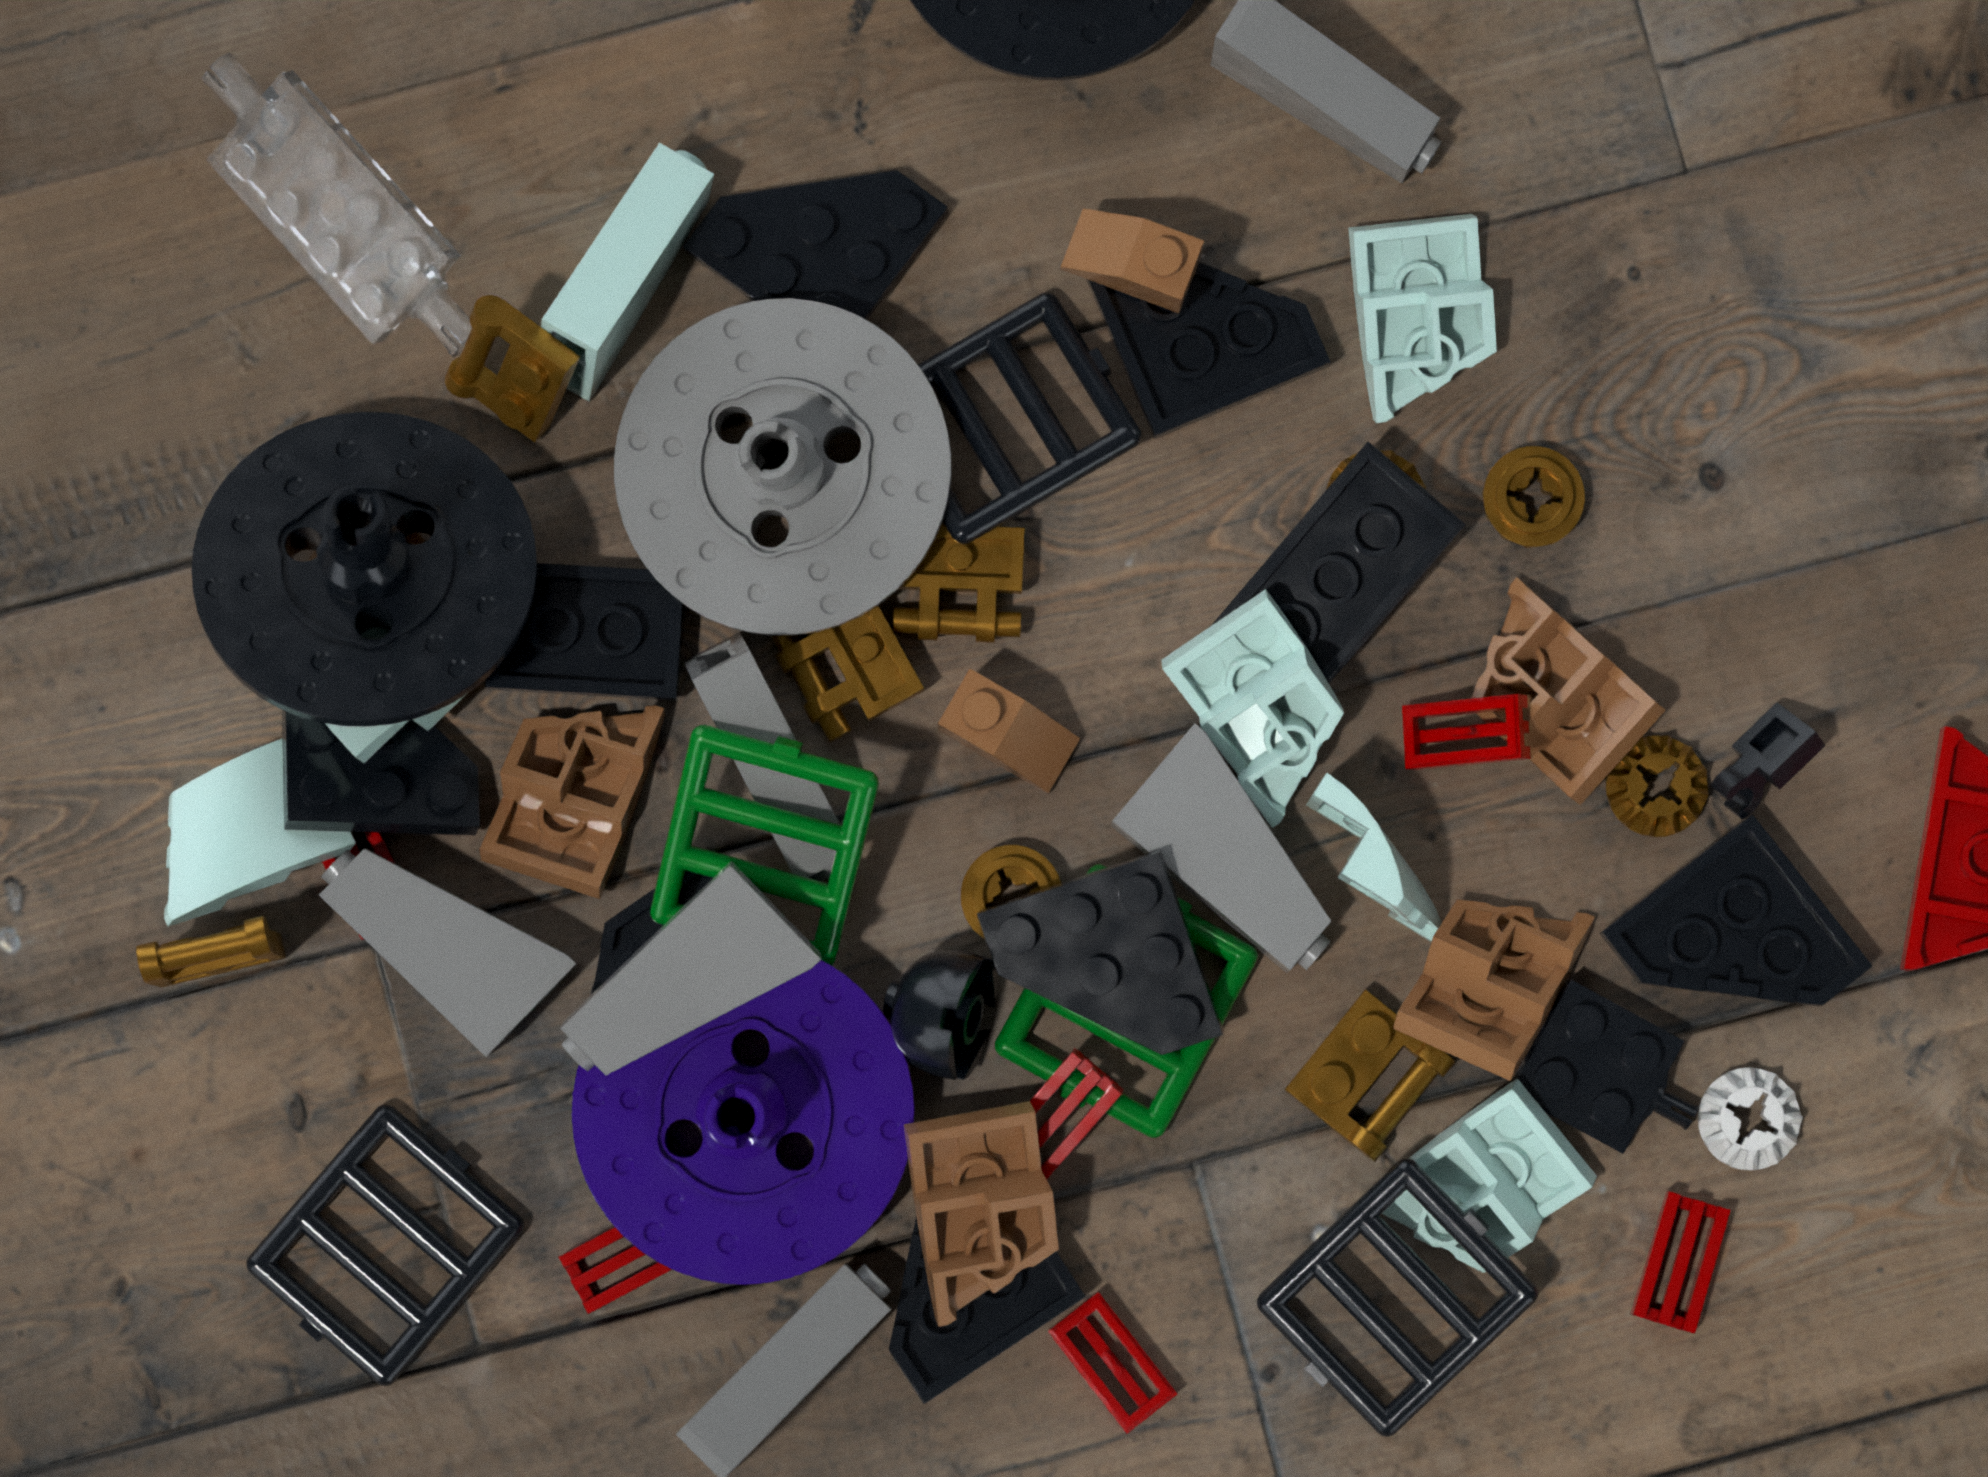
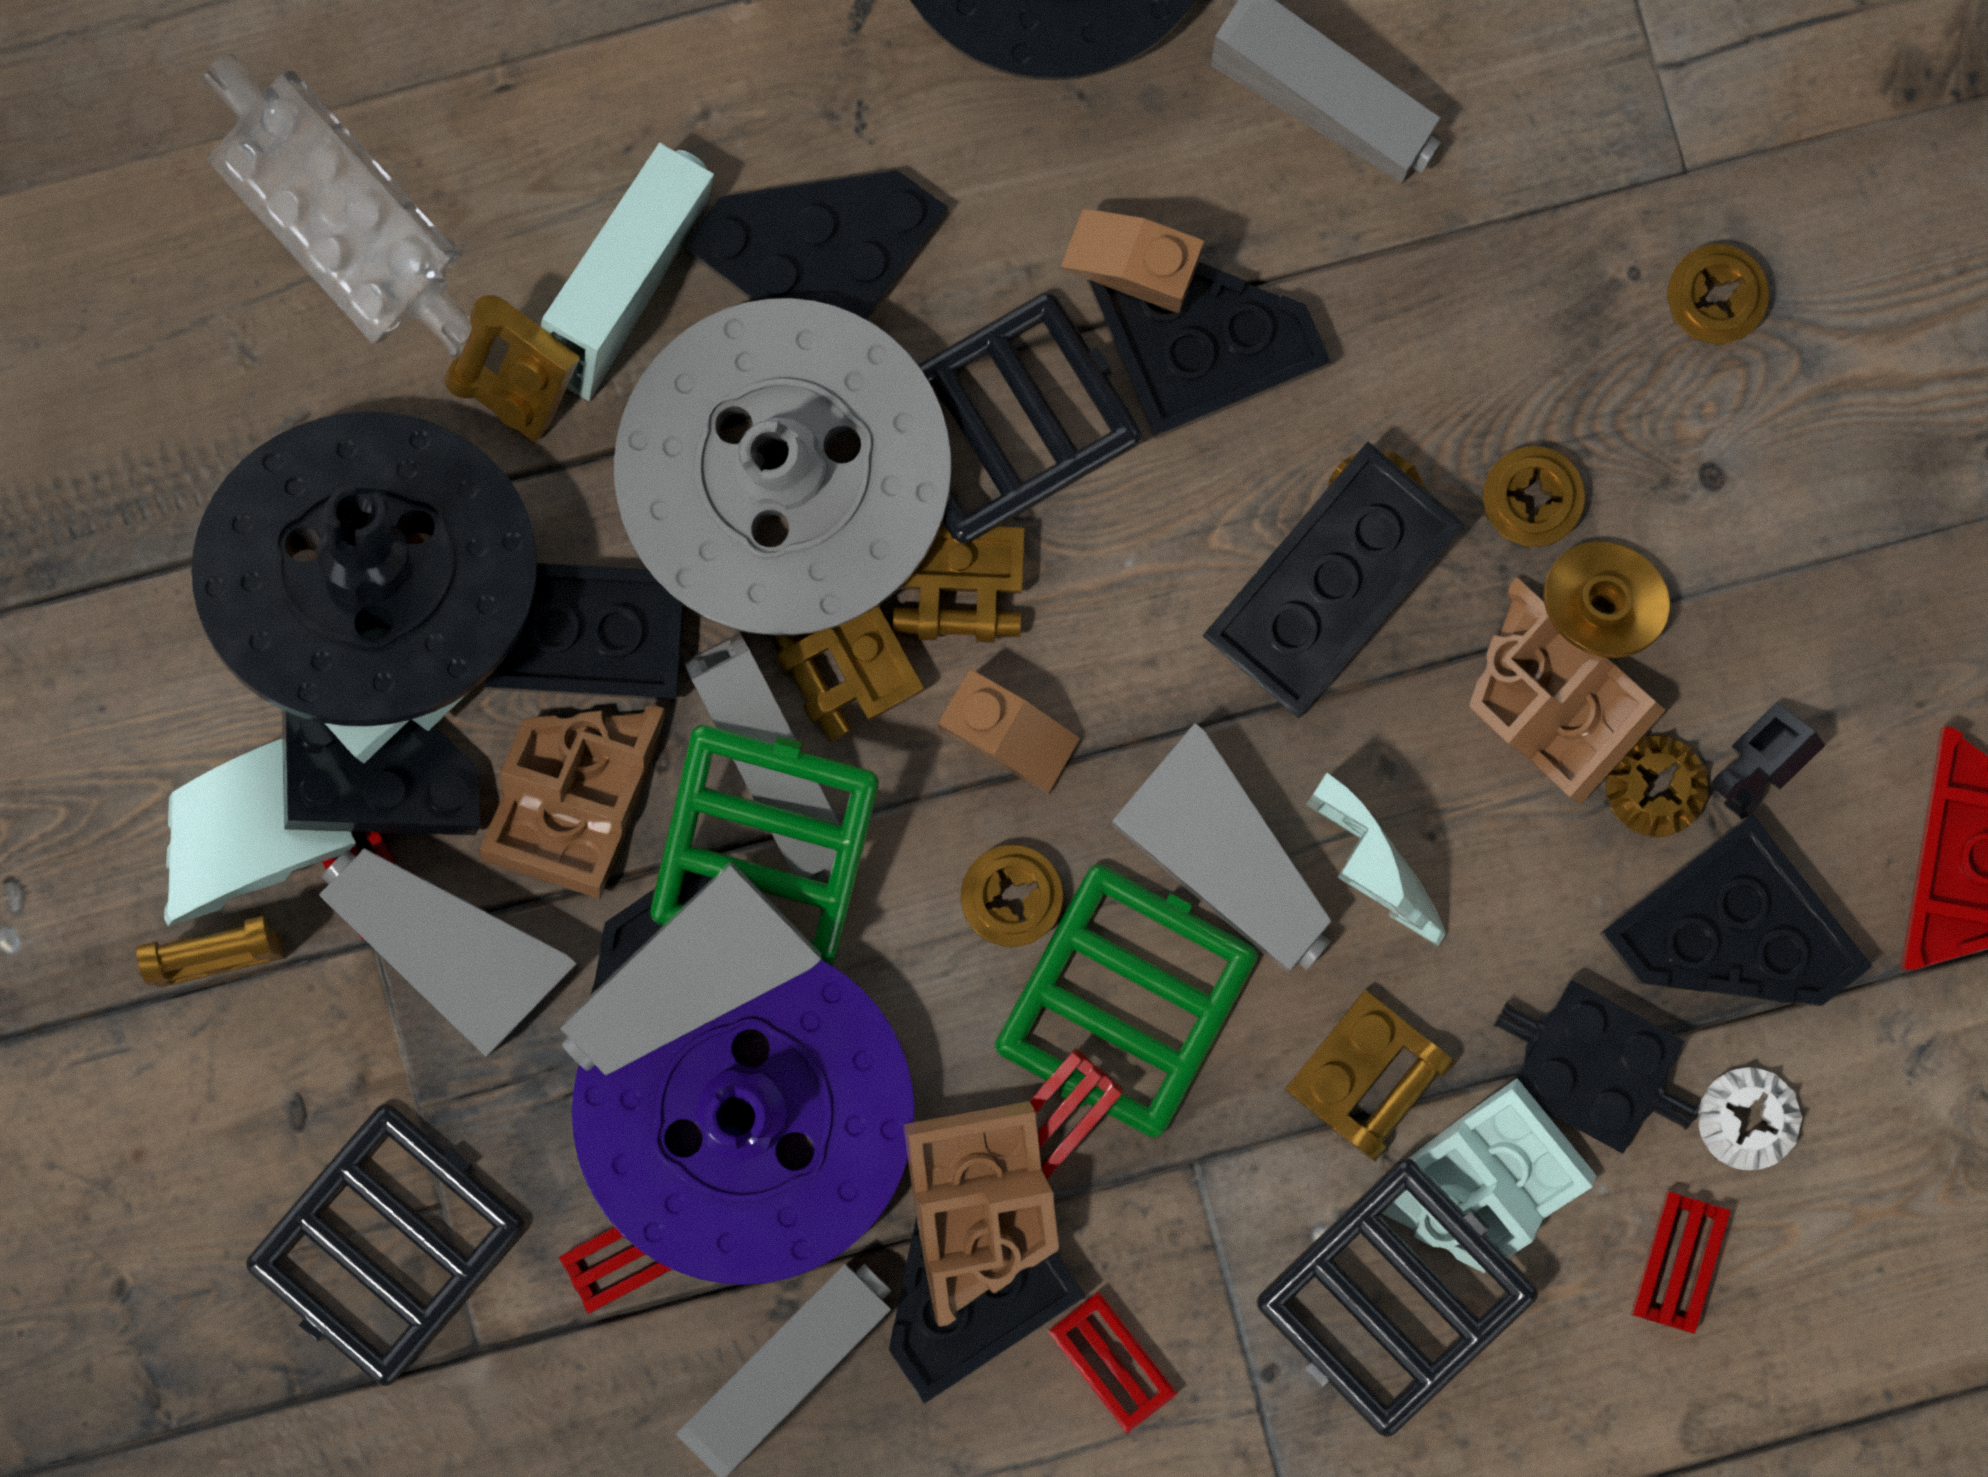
black cylinder [883,949,998,1081] -> none
black plate [977,849,1224,1055] -> none
light aqua slope [1161,589,1344,828] -> none
light aqua slope [1348,214,1497,423] -> none
medium nougat slope [1393,899,1595,1081] -> none
red tile [1402,694,1531,770] -> none
none -> pearl gold dish [1543,541,1670,658]
none -> pearl gold gear [1666,244,1769,346]

